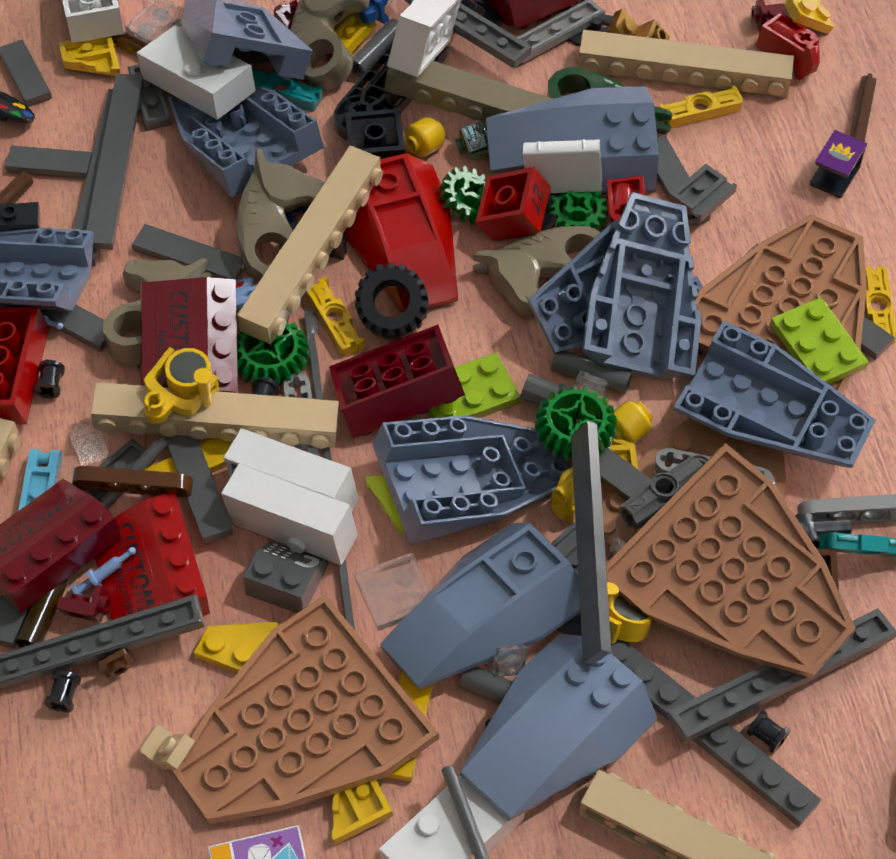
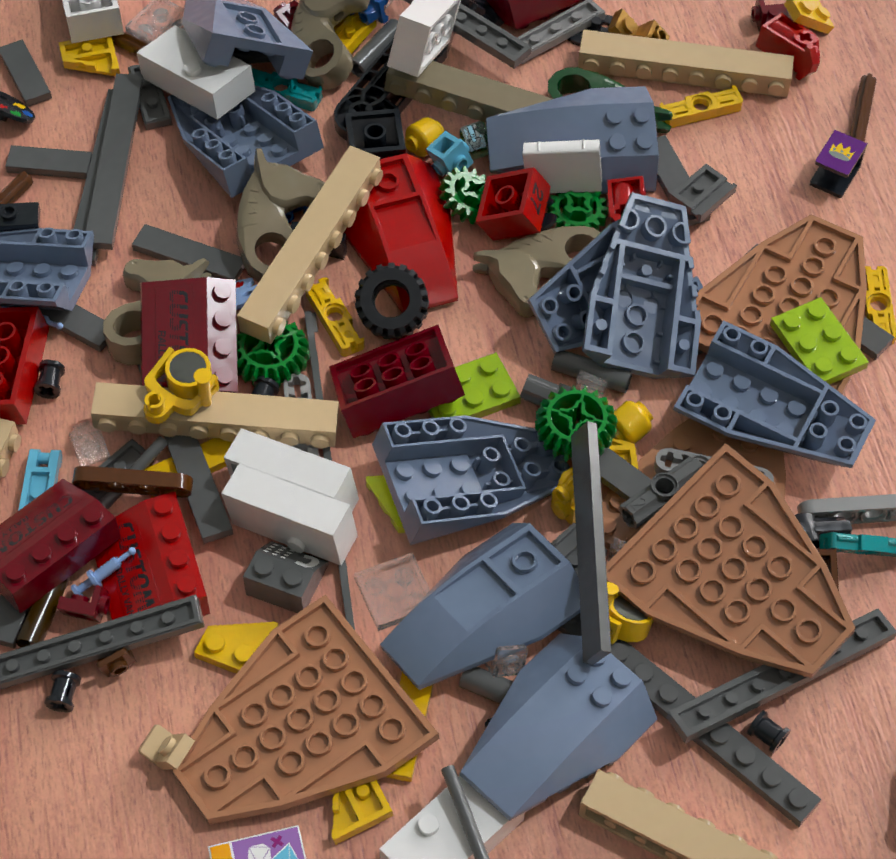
none -> medium azure brick [426,131,474,177]

